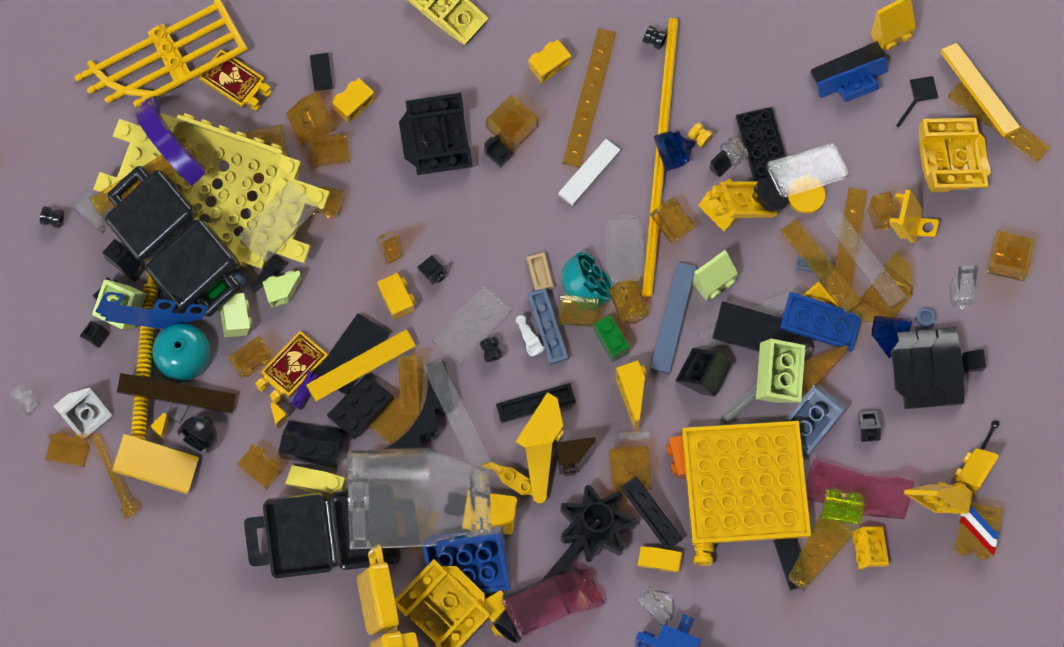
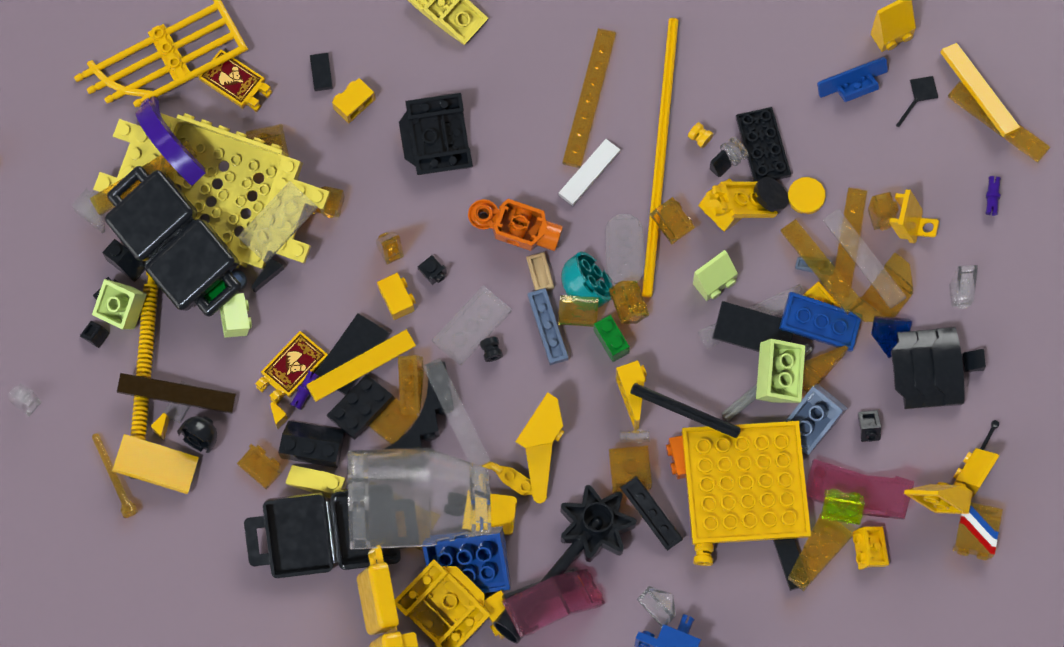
black wheel [40,206,64,228] -> none
clear yellow bracket [45,432,90,468] -> none
white slope [53,388,112,441] -> none
blue piece [95,292,208,329] -> none
teal cylinder [152,323,212,382] -> none
clear yellow brick [227,335,273,378] -> none
yellowish green slope [263,270,302,308] -> none
clear yellow slope [286,91,335,146] -> none
clear yellow bracket [309,134,350,167] -> none
black bracket [484,135,514,168] -> none
clear yellow brick [486,94,539,152] -> none
black tile [496,383,576,424] -> none
white piece [516,315,545,356] -> none
yellow brick [528,39,571,83] -> none
dark brown slope [556,437,596,476] -> none
yellow slope [638,546,683,573] -> none
black wheel [642,25,667,50] -> none
sand blue tile [650,262,696,374] -> none
clear blue slope [653,130,695,172] -> none
black slope [675,348,732,397] -> none
clear tile [766,143,849,197] -> none
black tile [810,41,885,84] -> none
sand blue tile [916,308,936,328] -> none
yellow slope [919,118,991,192] -> none
clear yellow brick [986,231,1035,282] -> none
none -> orange brick [468,199,563,251]
none -> black axle [630,383,741,438]
none -> dark purple pin [985,176,1001,216]

